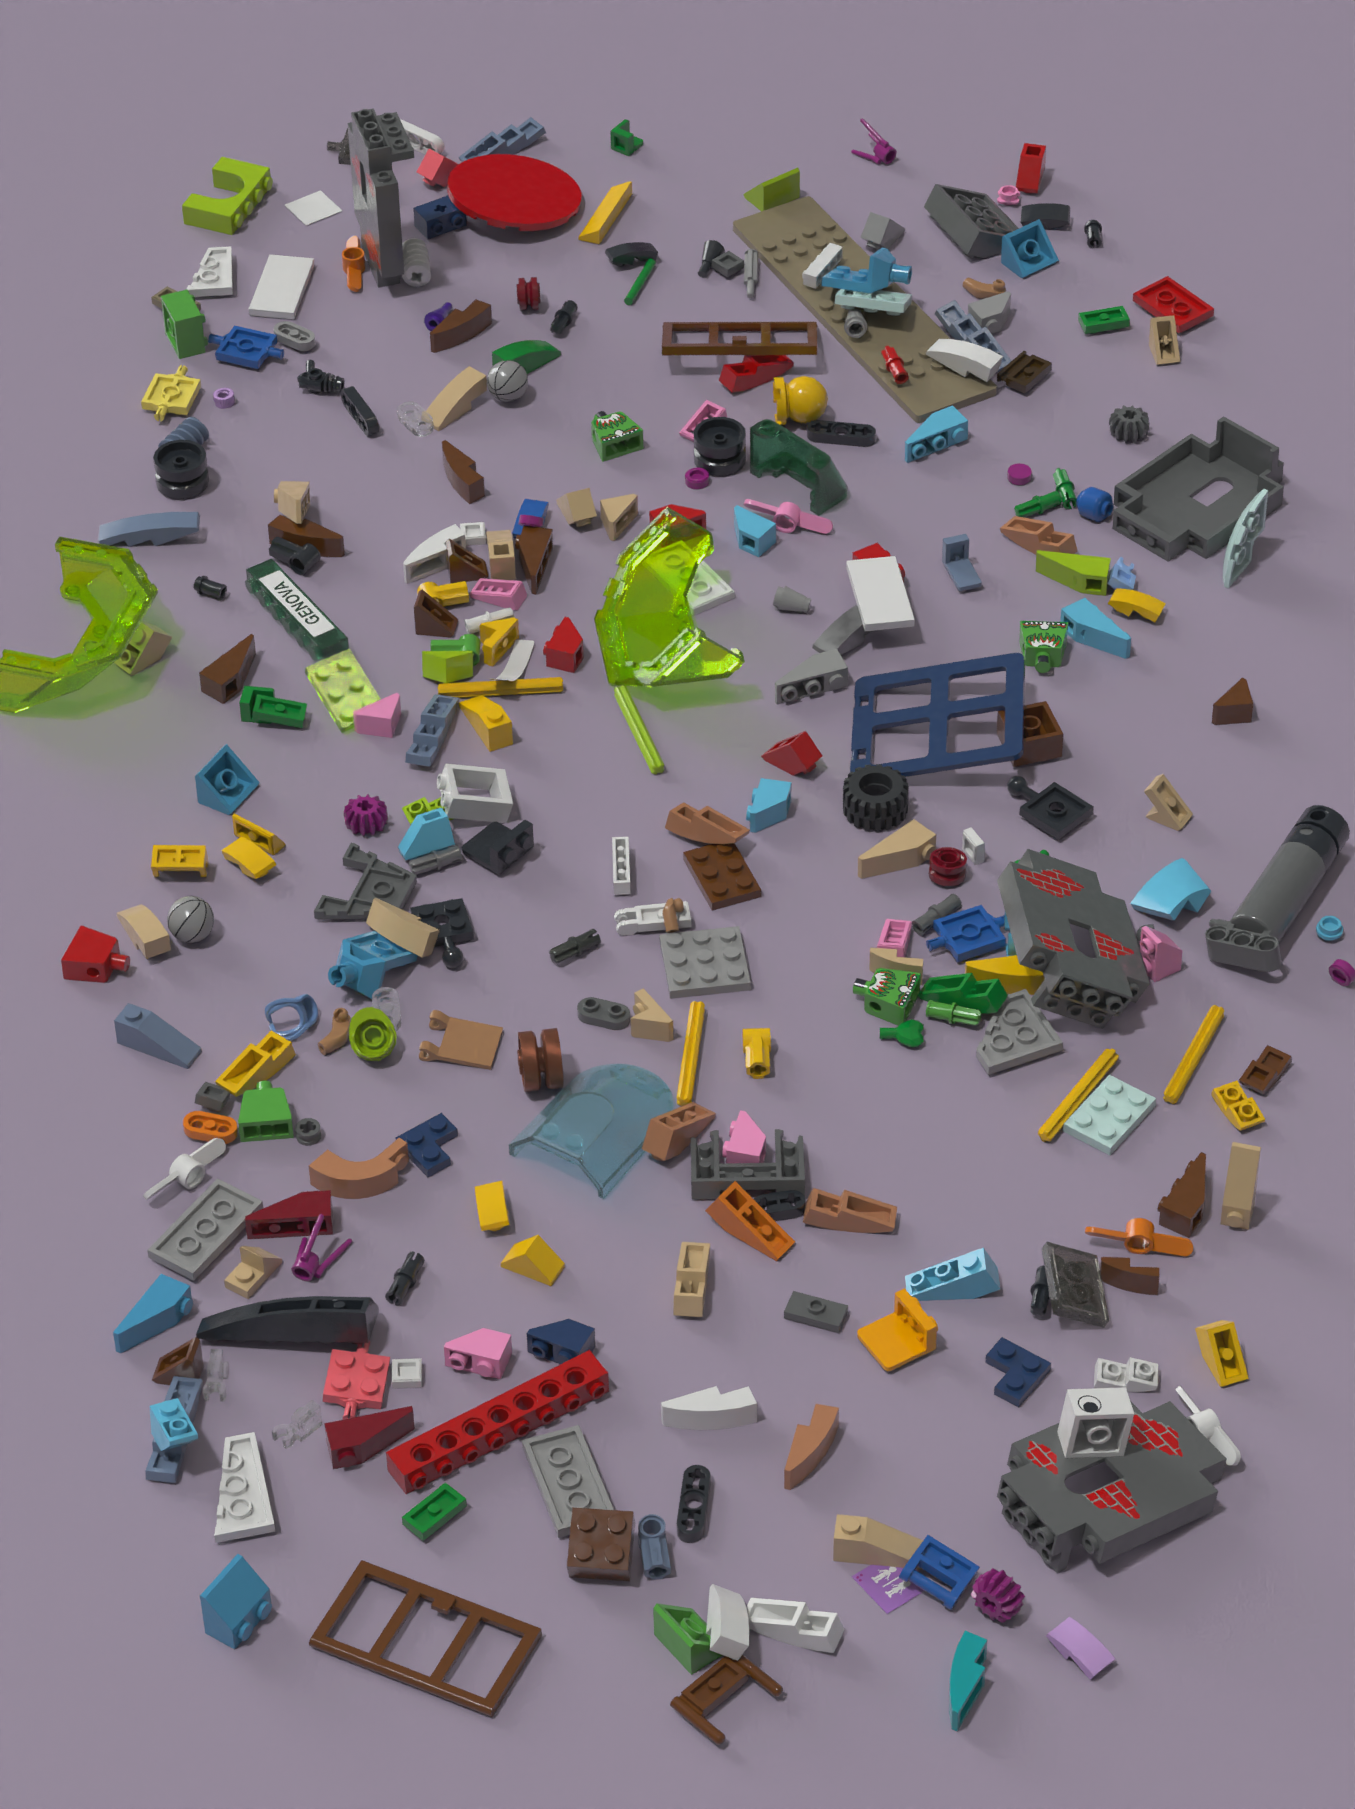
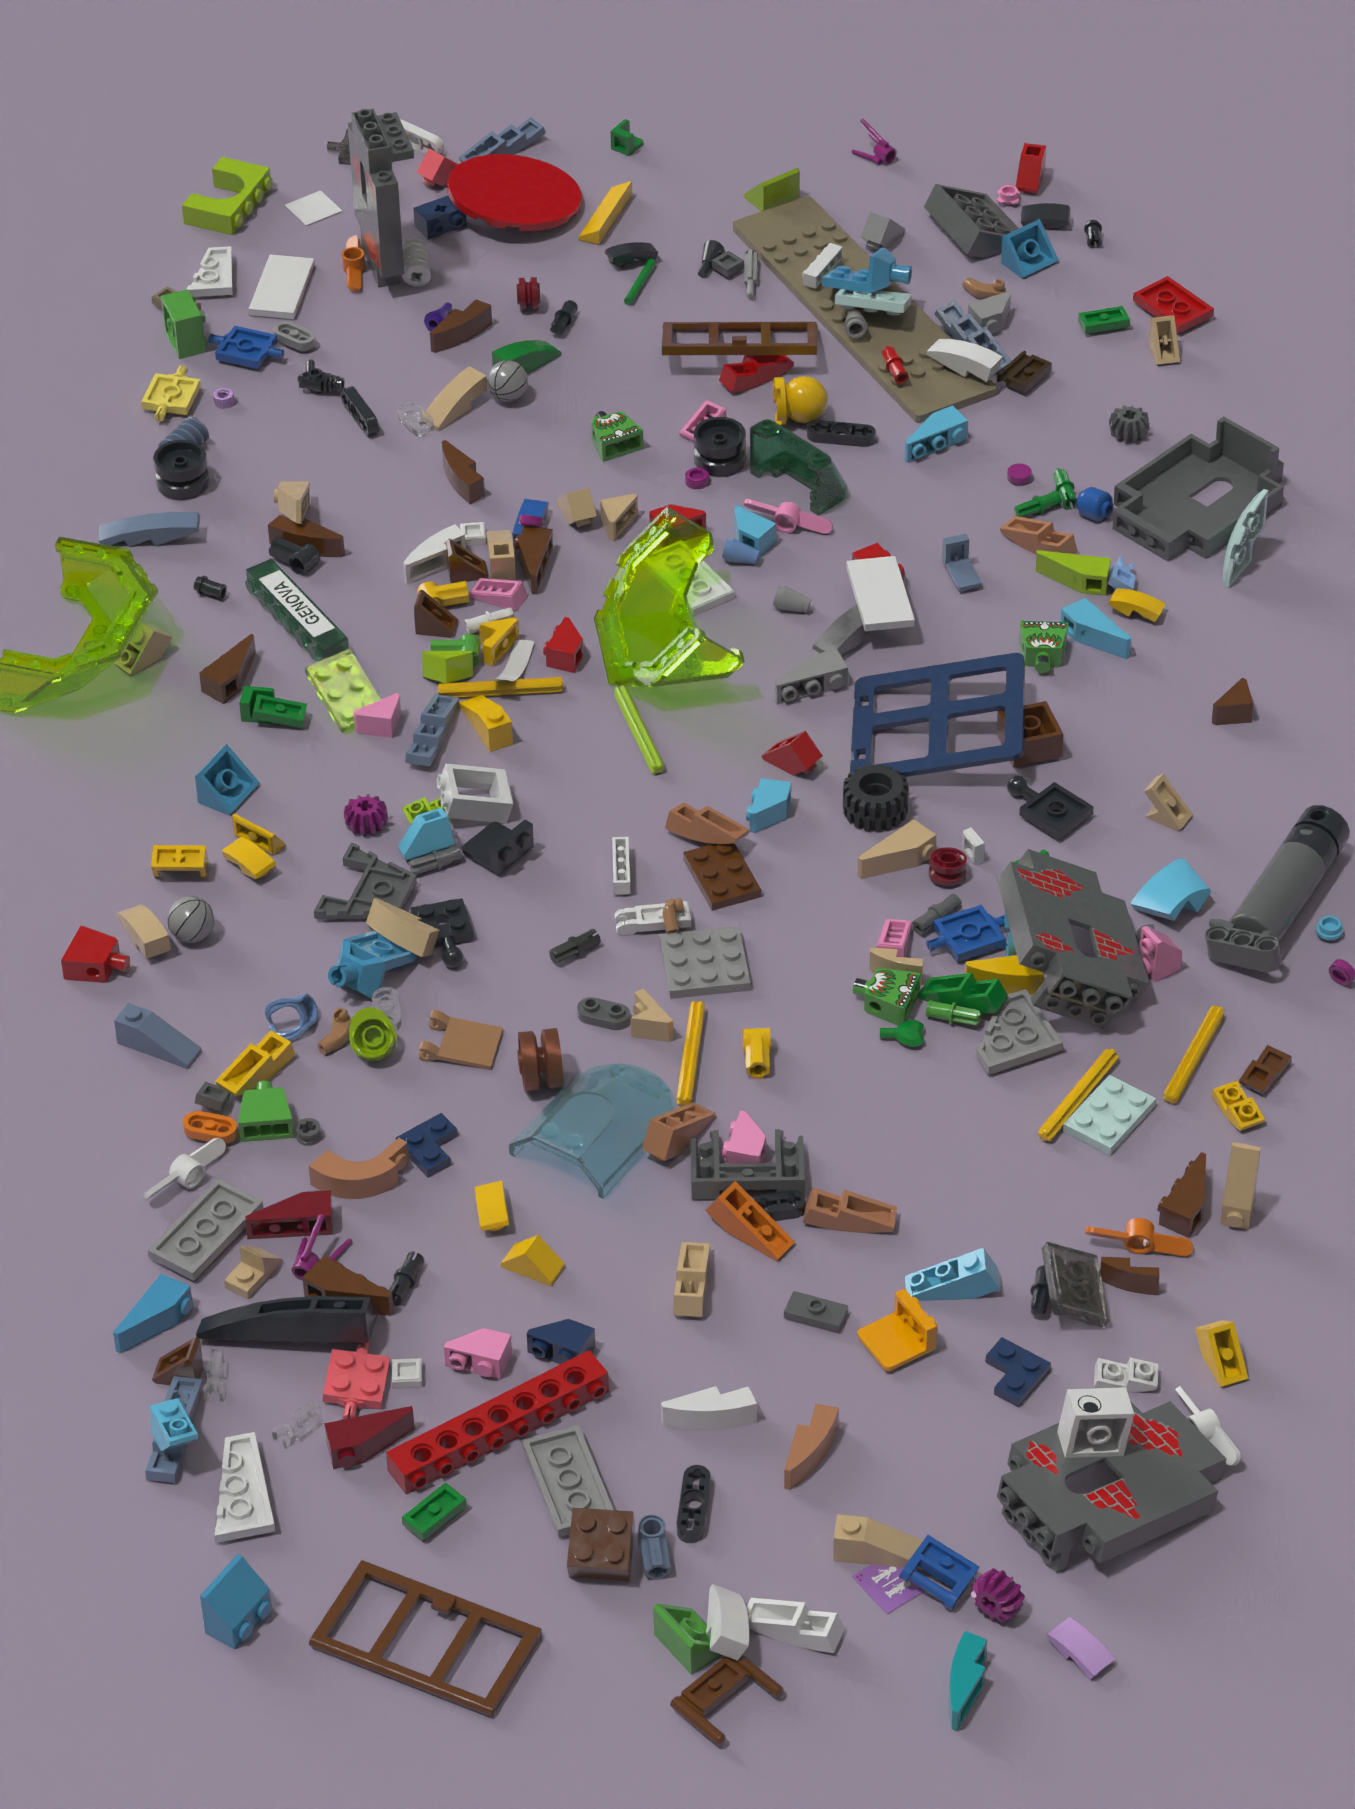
none -> reddish brown slope [302,1256,394,1316]
none -> medium blue cone [722,539,760,565]

